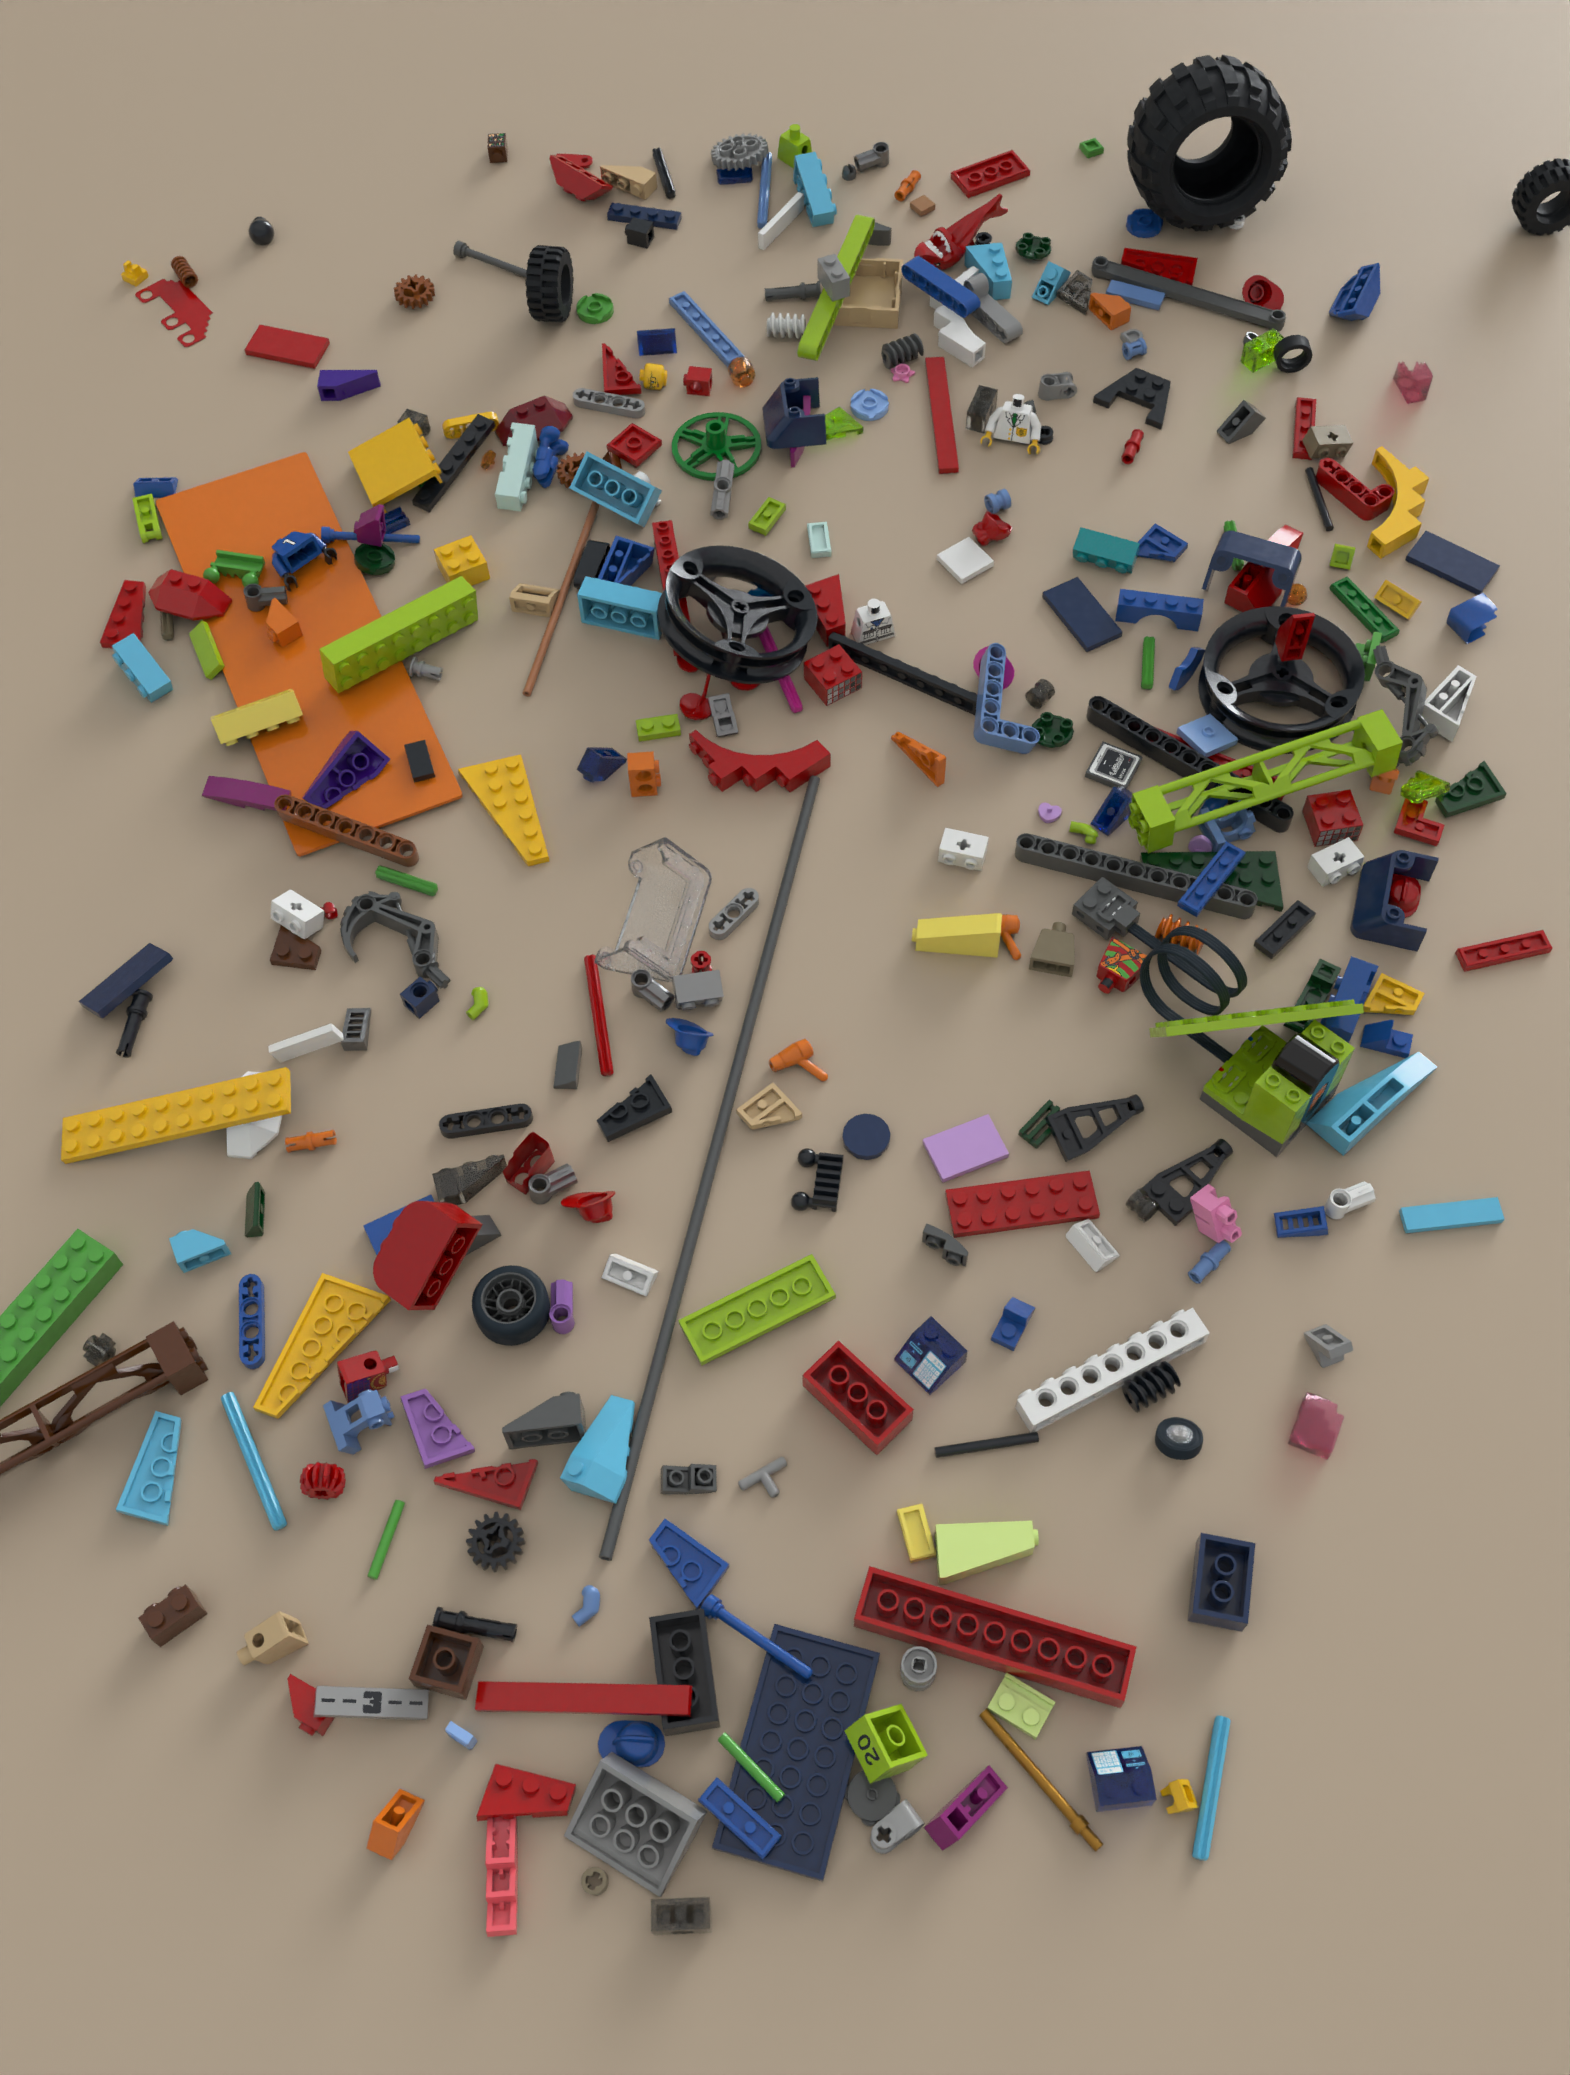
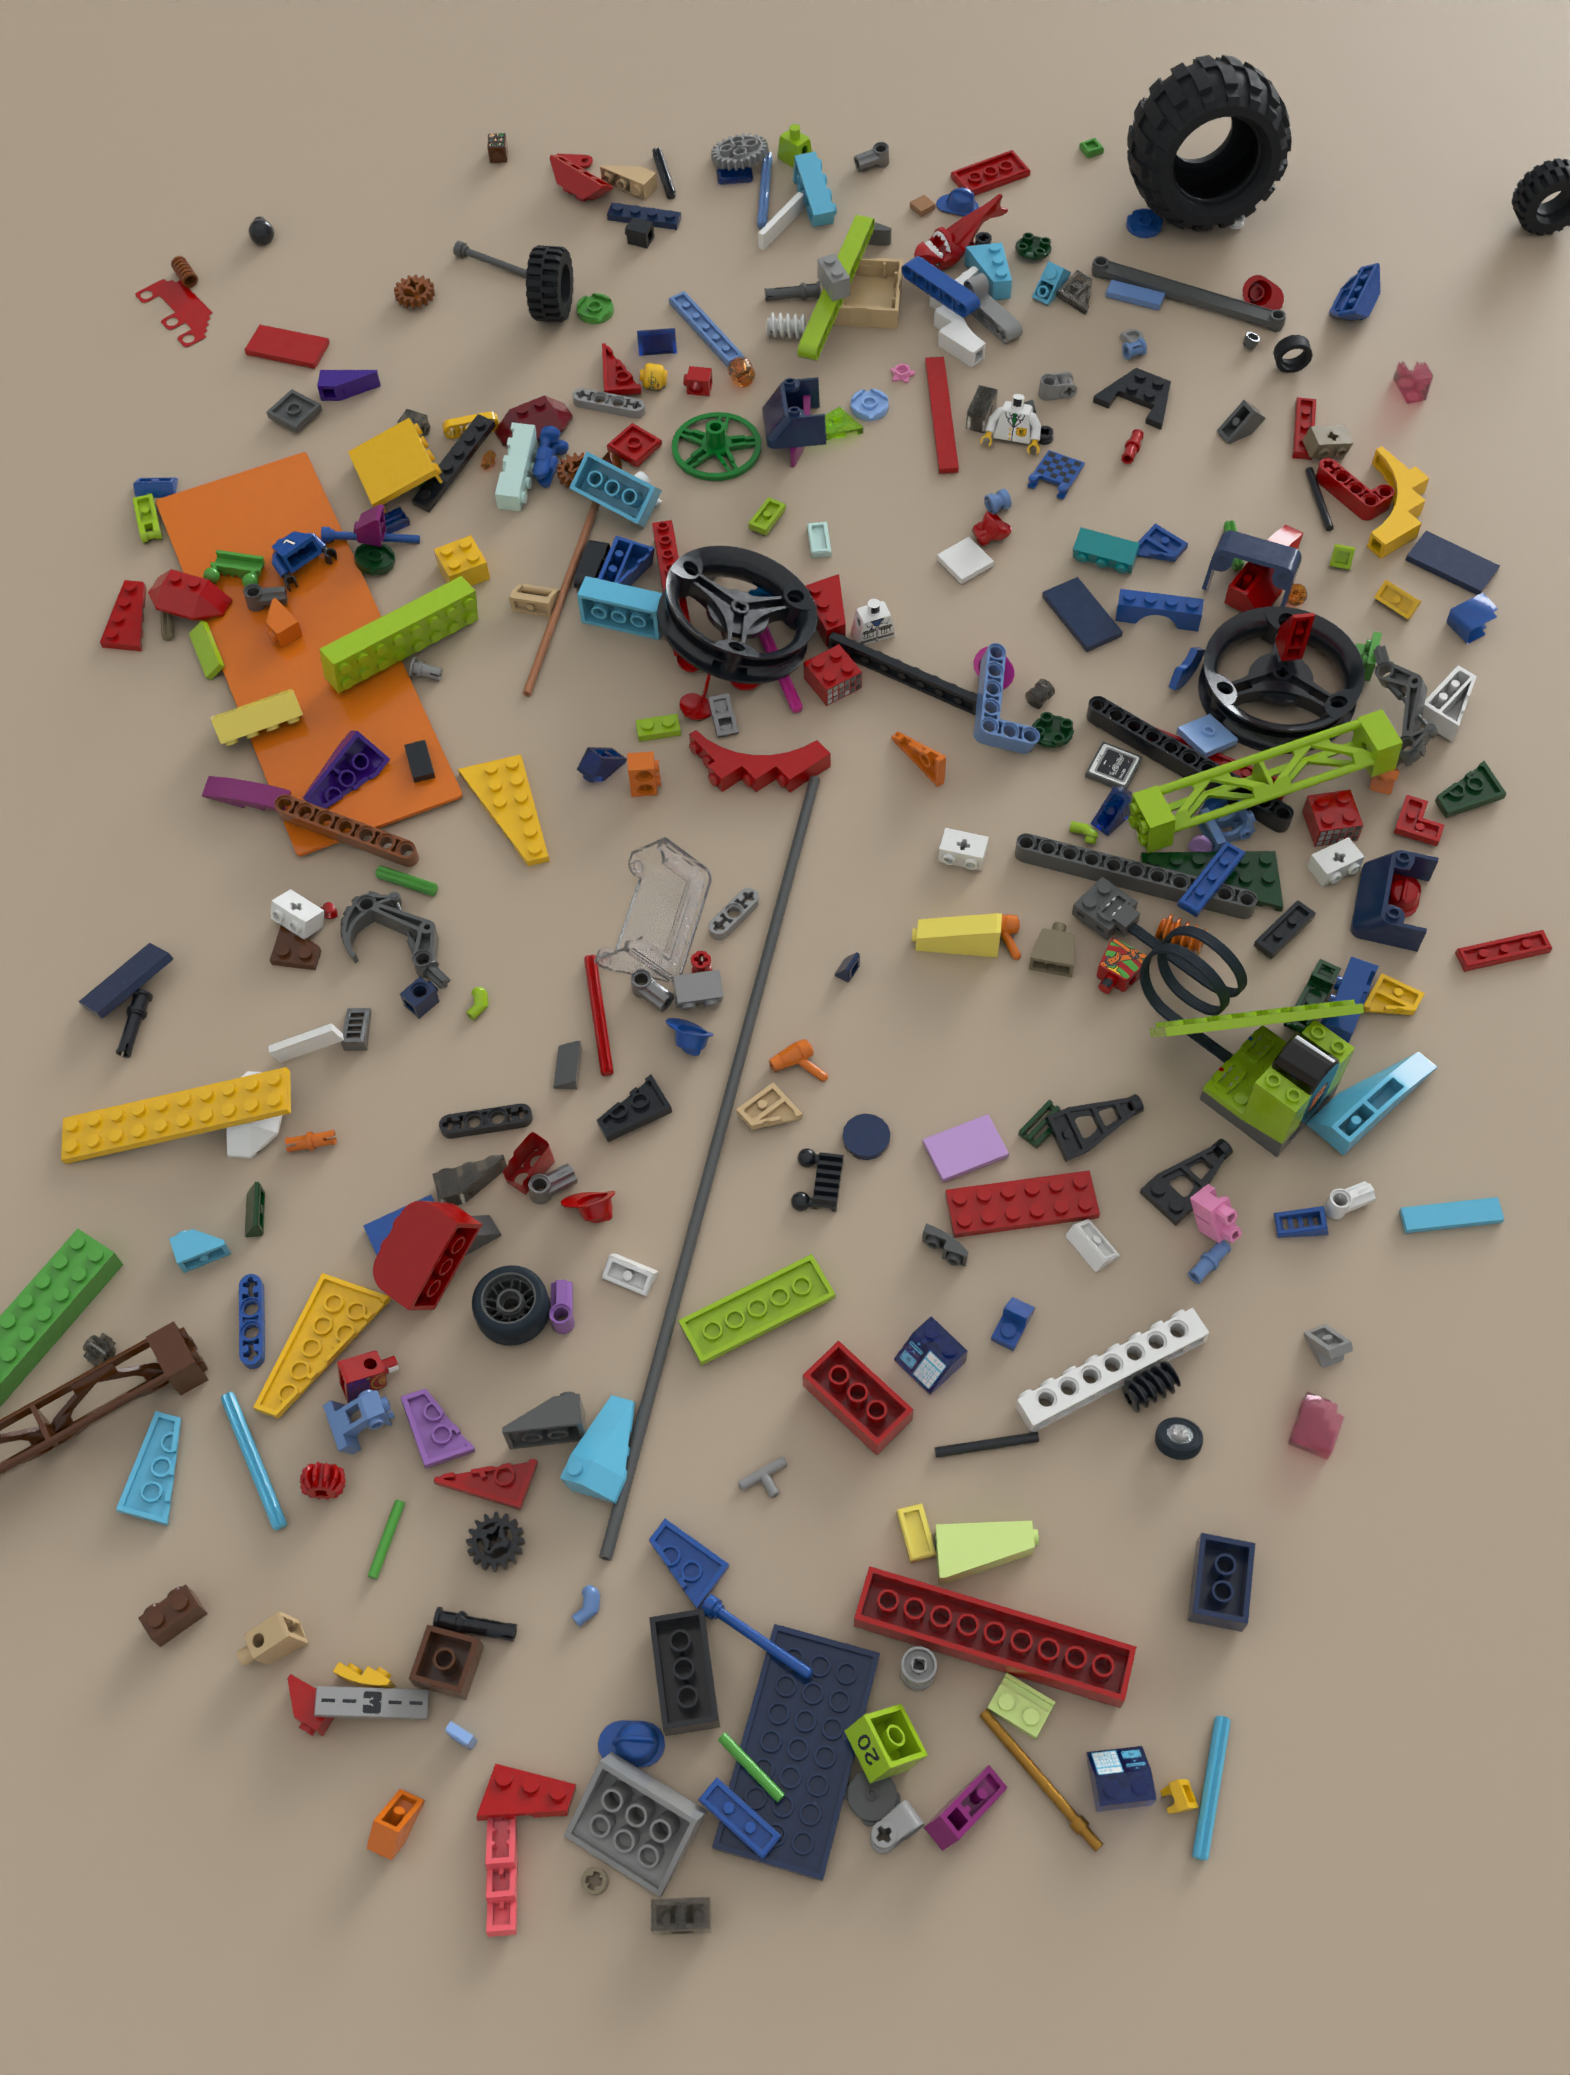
medium azure wedge [112,633,173,703] -> none
yellow tile [121,260,149,287] -> none
red tile [475,1681,692,1716] -> none
dark grey slope [661,1464,717,1494] -> none
light grey piece [710,460,735,520] -> none
dark grey hinge [842,164,856,181] -> none
dark grey piece [881,333,924,369] -> none
orange pin [894,170,921,201] -> none
lavender piece [1038,802,1062,823] -> none
orange slope [1089,292,1131,330] -> none
red wing [1121,248,1198,286] -> none
clear smoke wheel [1125,1188,1161,1223] -> none
bright green axle [1141,636,1155,690] -> none
clear neon green brick [1240,328,1285,373] -> none
green tile [1330,576,1400,643] -> none
blue slope [1360,1020,1413,1058] -> none
clear neon green wing [1400,770,1450,803] -> none
none -> dark grey plate [266,389,322,433]
none -> yellow slope [333,1662,395,1689]
none -> dark blue slope [834,952,860,982]
none -> blue piece [936,187,979,216]
none -> blue flag [1027,450,1085,499]

